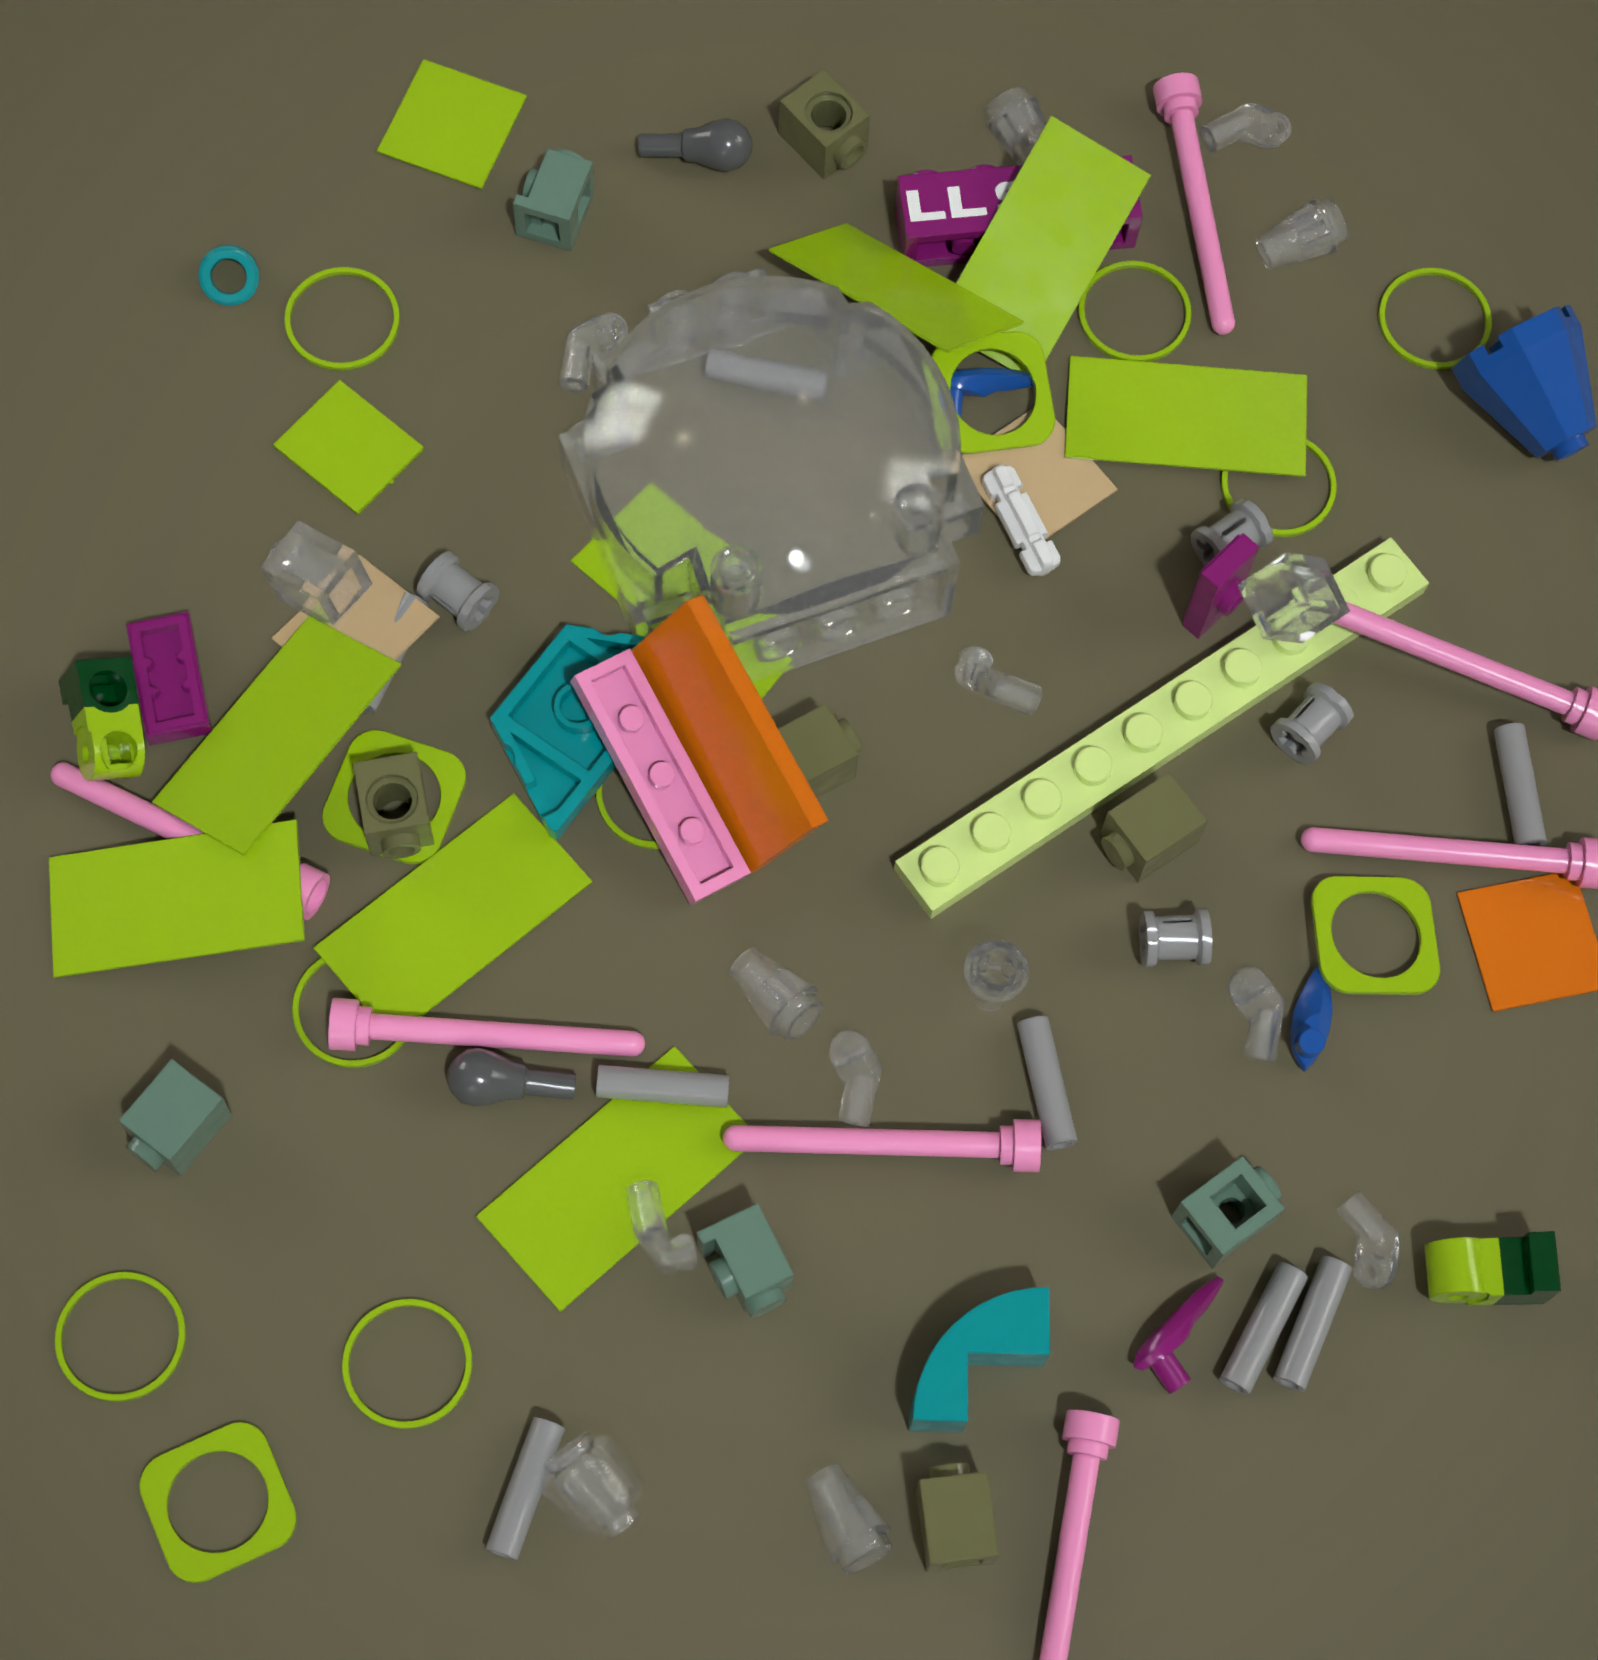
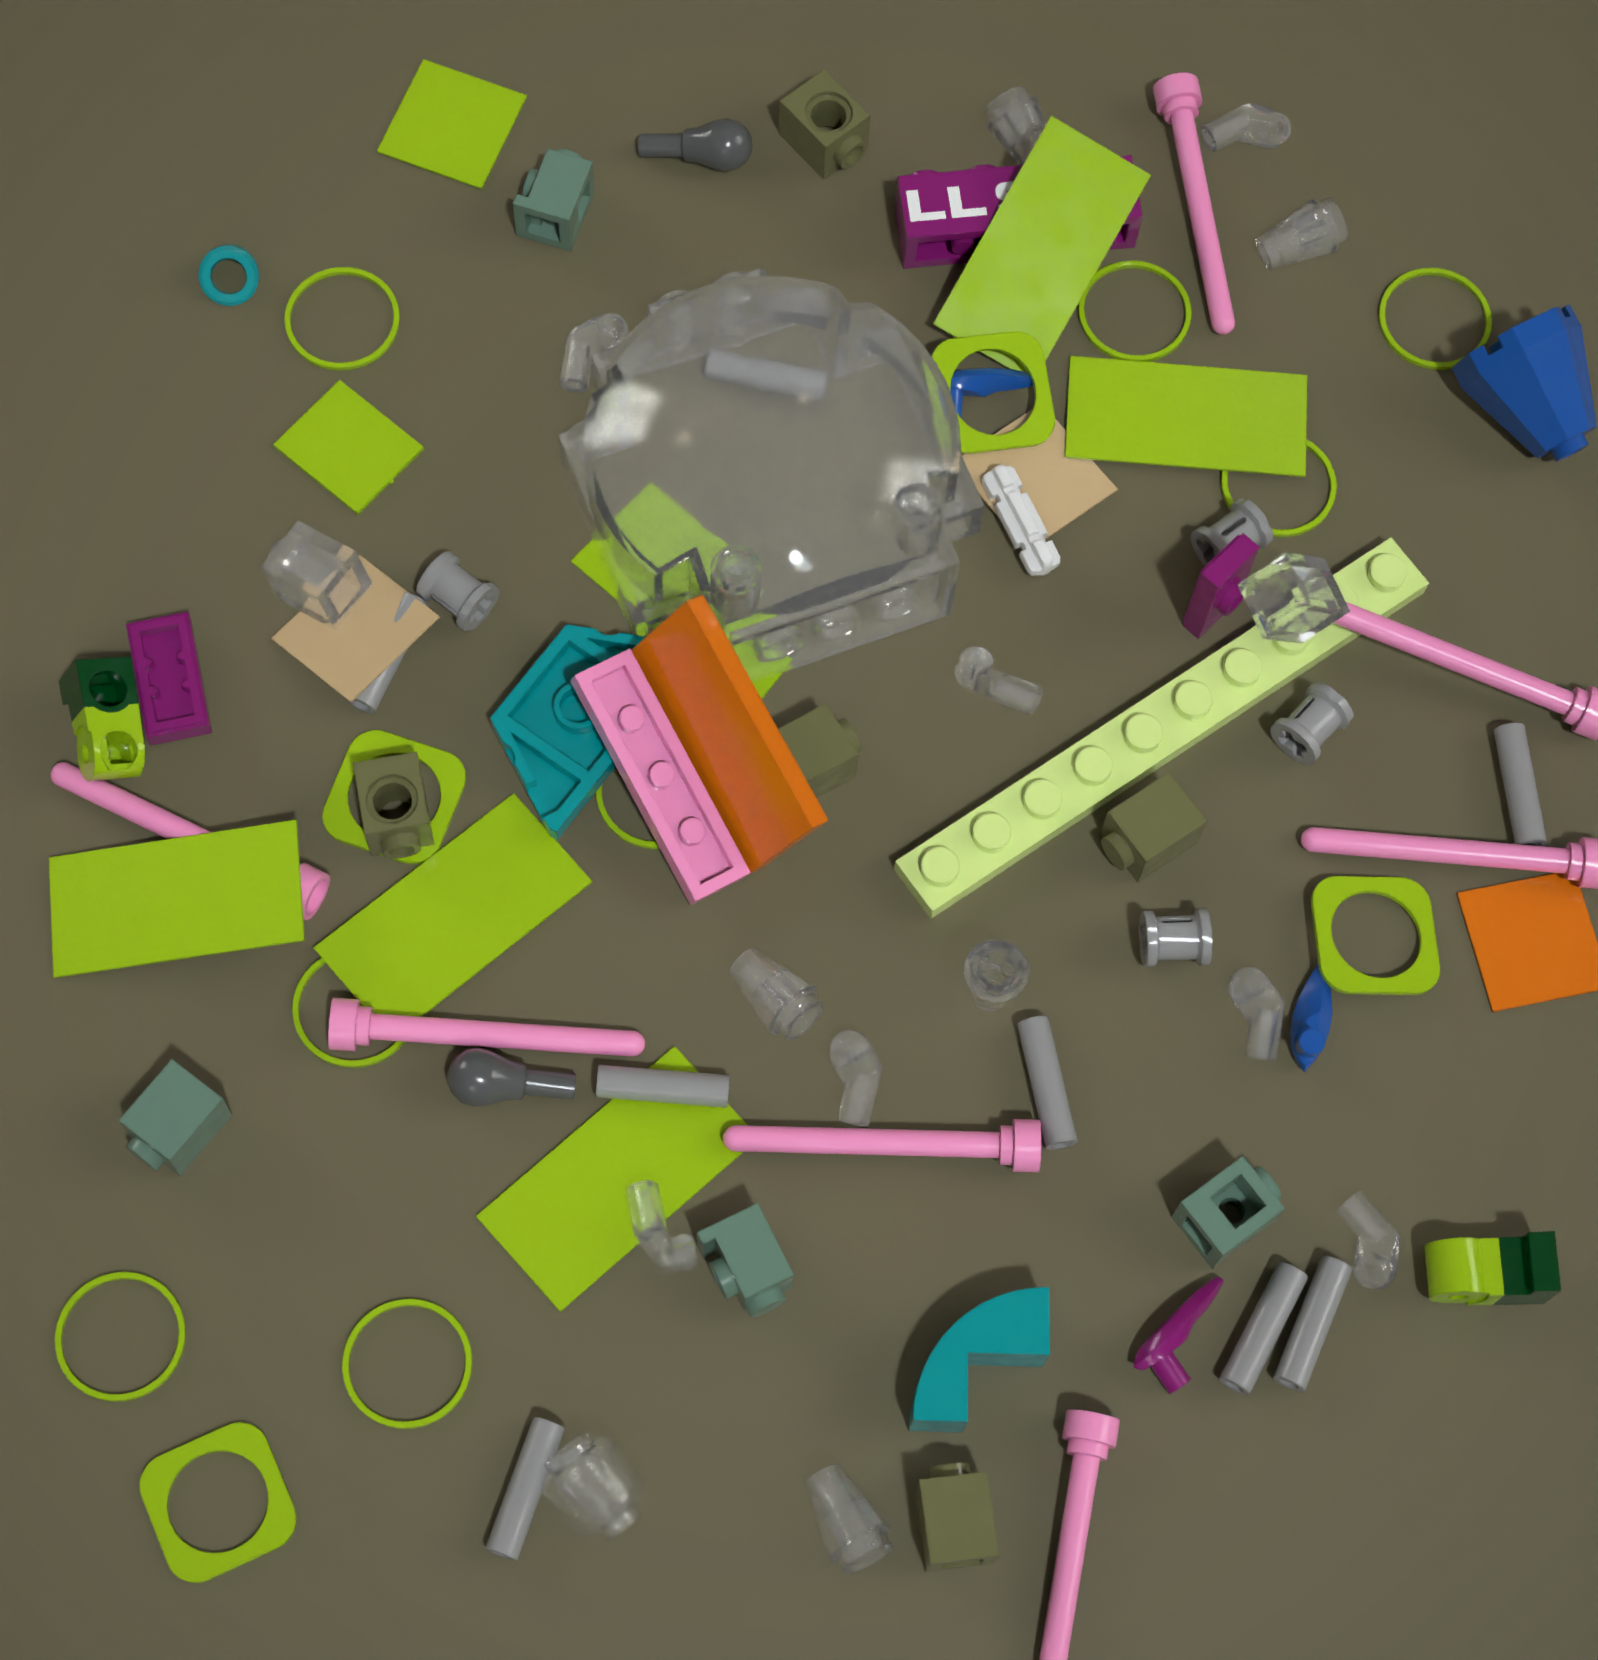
lime piece [152,616,402,856] -> none
lime piece [769,223,1024,353] -> none

